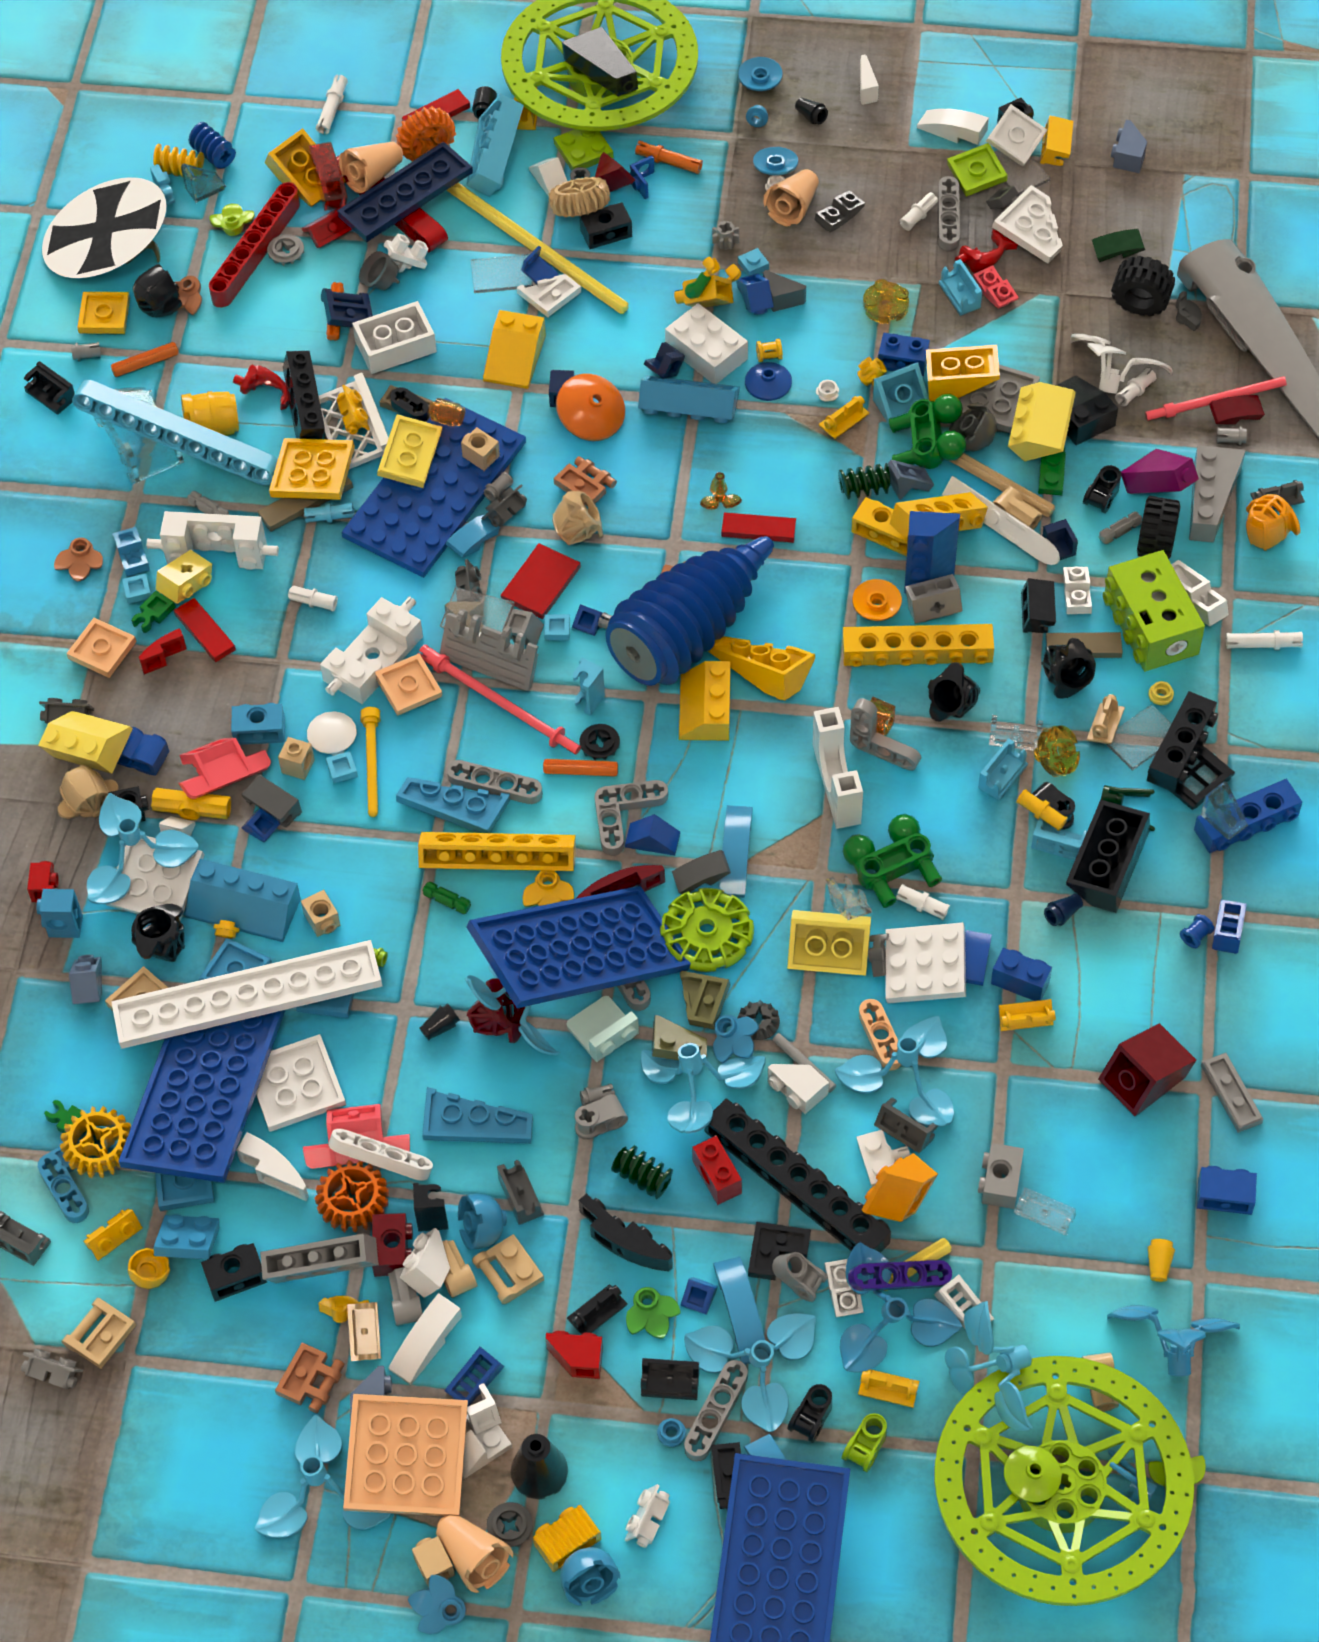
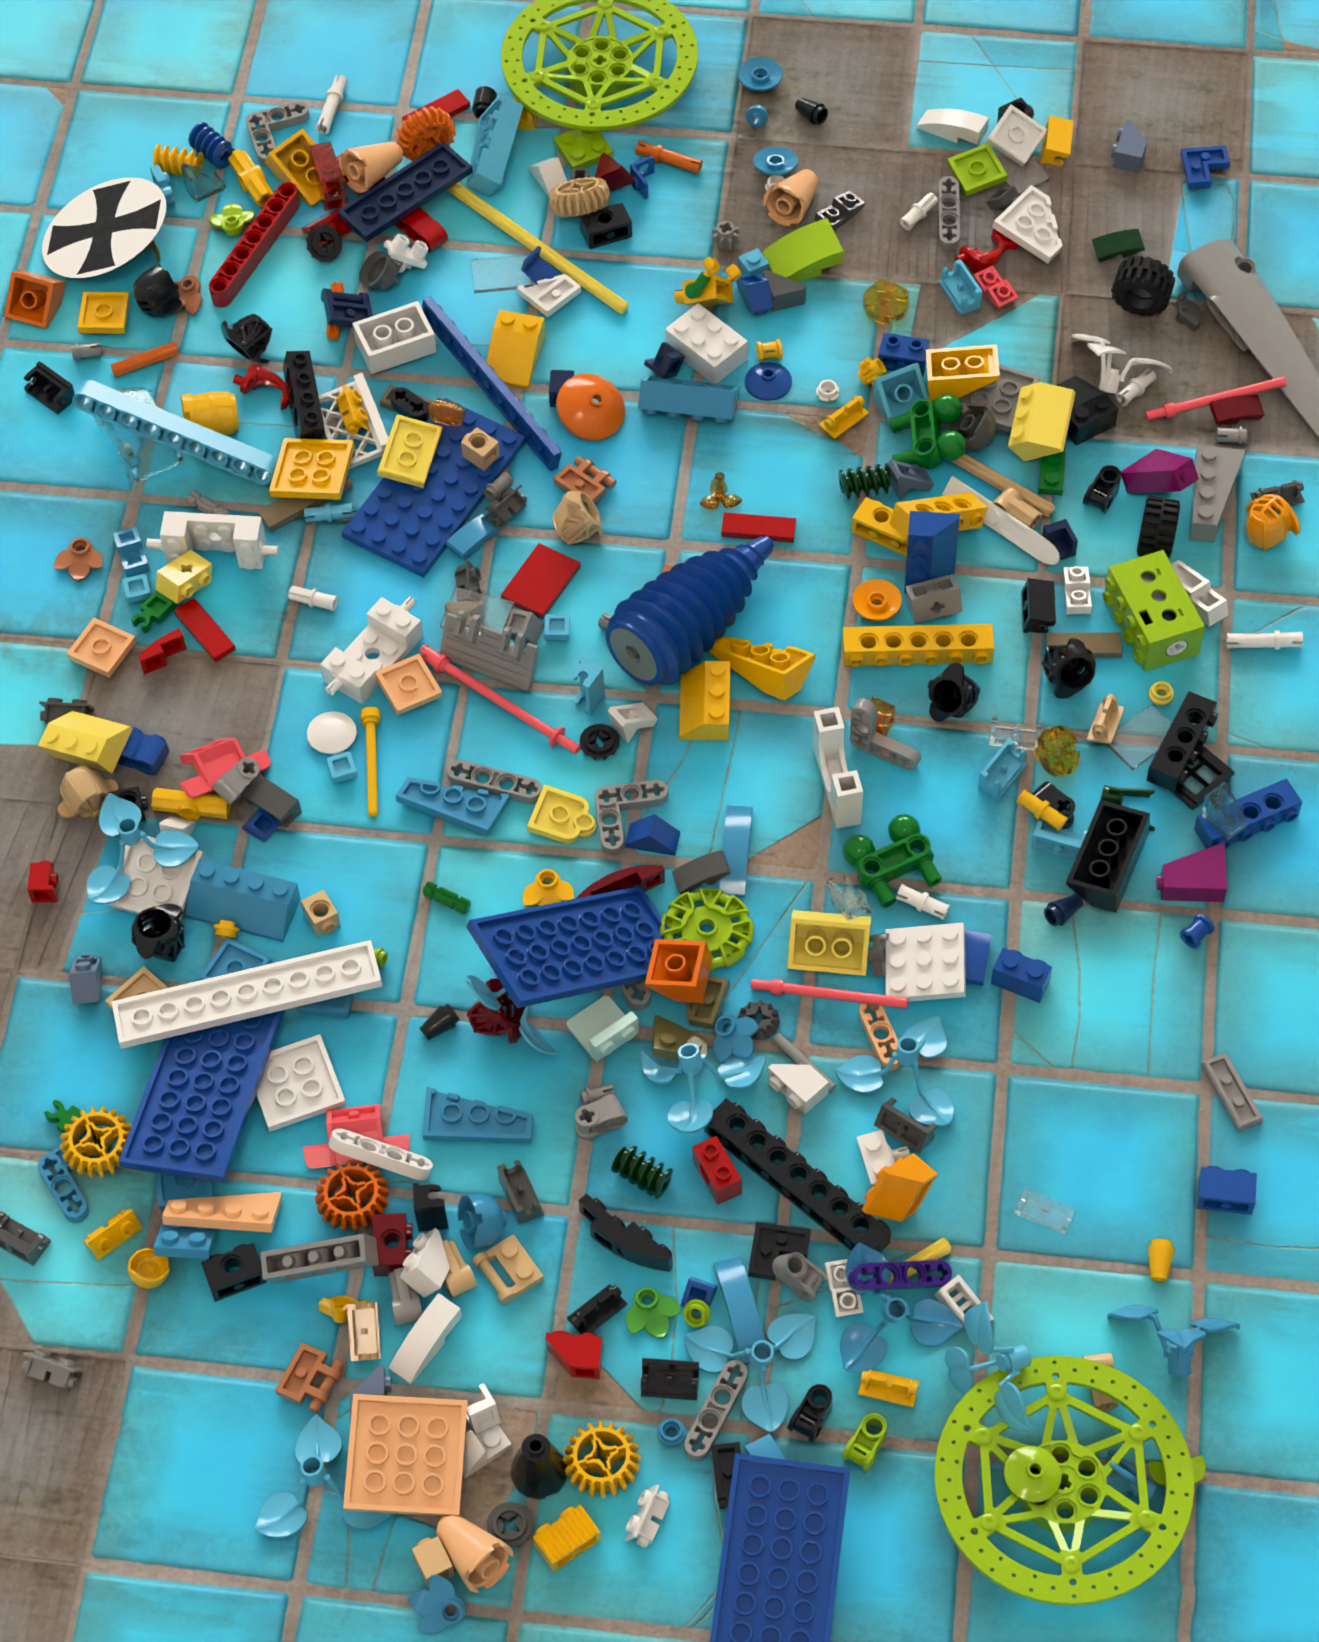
dark azure brick [36,889,83,938] -> none
tan plate [61,1298,136,1369] -> none
dark azure brick [231,703,285,745] -> none
white slope [237,1132,309,1201] -> none
light grey gear [267,234,304,266] -> none
tan brick [278,737,315,780] -> none
yellow brick [418,832,576,871] -> none
blue slope [444,1347,505,1406] -> none
orange axle [543,759,618,776] -> none
dark azure cylinder [560,1547,621,1606] -> none
slope [562,27,638,96] -> none
blue slope [572,604,604,636] -> none
white slope [860,55,879,105] -> none
light grey brick [978,1143,1024,1209] -> none
yellow hinge [999,999,1056,1031] -> none
dark red slope [1098,1023,1196,1116] -> none
light grey axle [1099,511,1142,544] -> none
blue slope [1212,899,1247,954] -> none
none -> orange slope [4,270,65,328]
none -> light nougat wing [162,1192,282,1233]
none -> light grey piece [212,757,260,805]
none -> black piece [221,314,272,364]
none -> yellow piece [228,149,273,207]
none -> light grey beam [246,101,310,166]
none -> black gear [306,225,342,262]
none -> blue plate [422,297,562,471]
none -> light yellow plate [527,784,596,844]
none -> yellow gear [563,1420,641,1499]
none -> white slope [608,703,658,743]
none -> orange slope [645,939,713,1003]
none -> lime plate [683,1299,711,1327]
none -> coral bar [751,979,909,1009]
none -> lime slope [762,218,844,282]
none -> magenta slope [1156,844,1227,902]
none -> blue plate [1180,145,1230,189]

